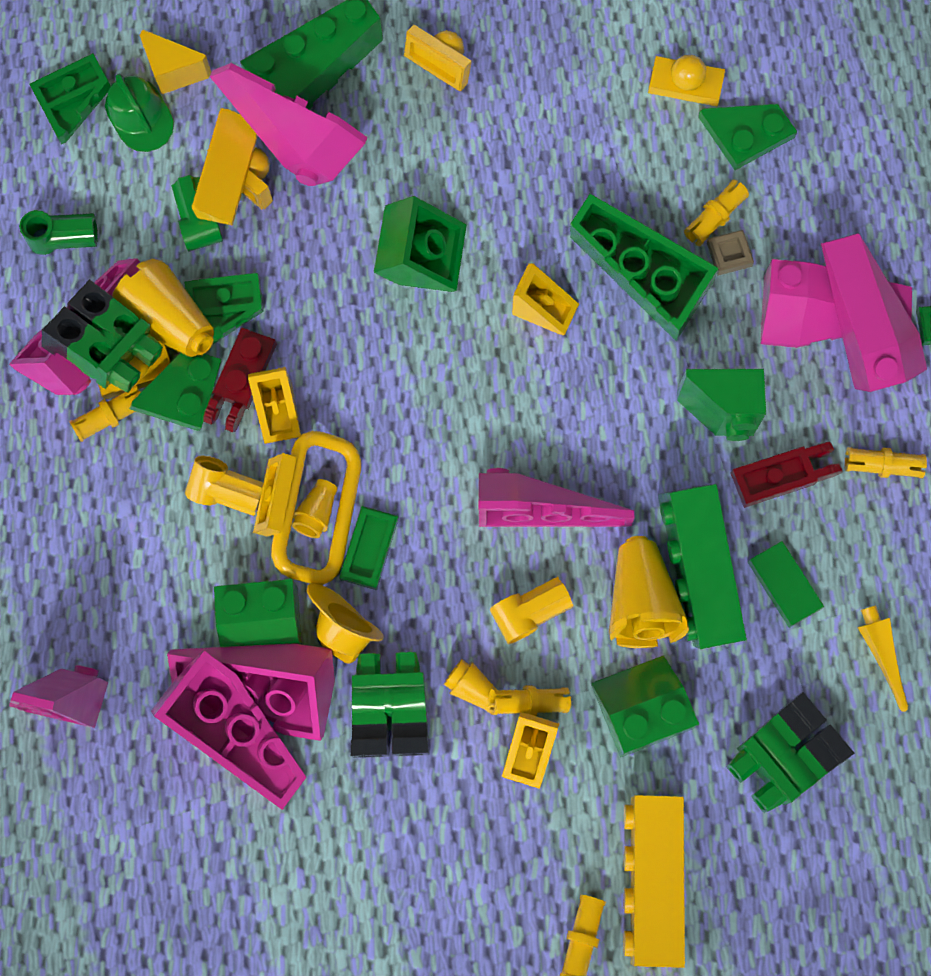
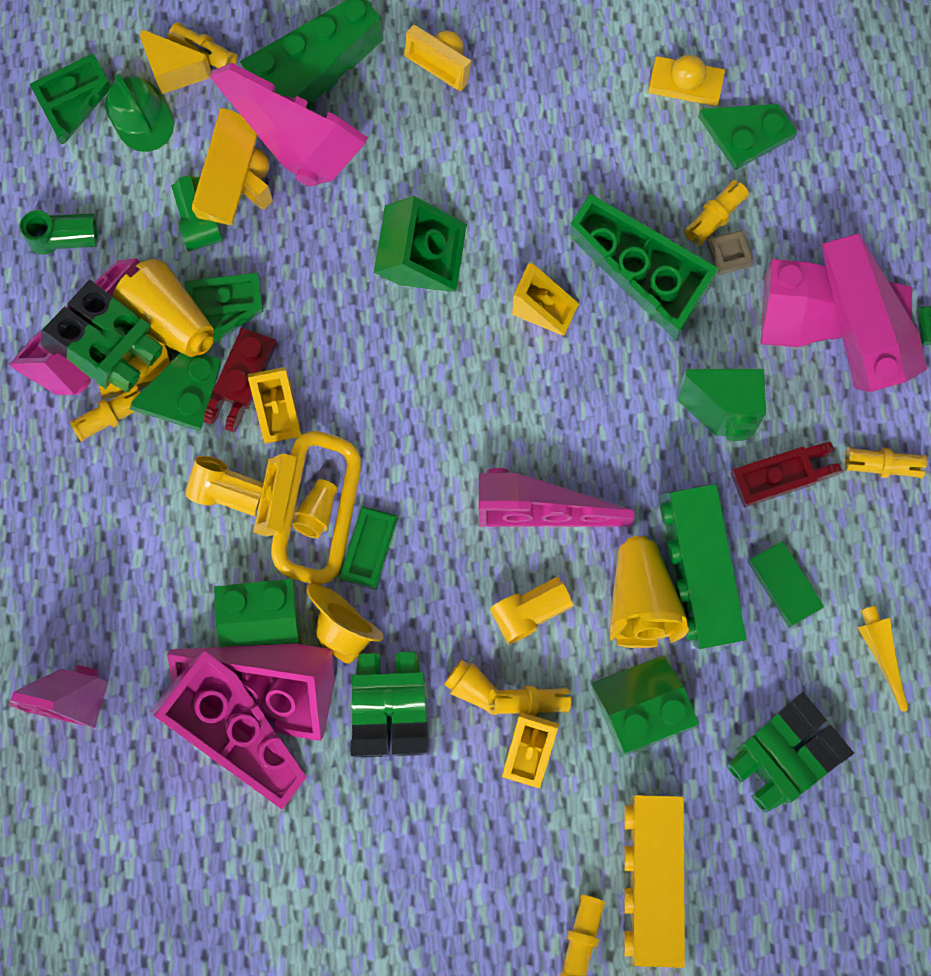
none -> yellow pin [167,22,238,68]

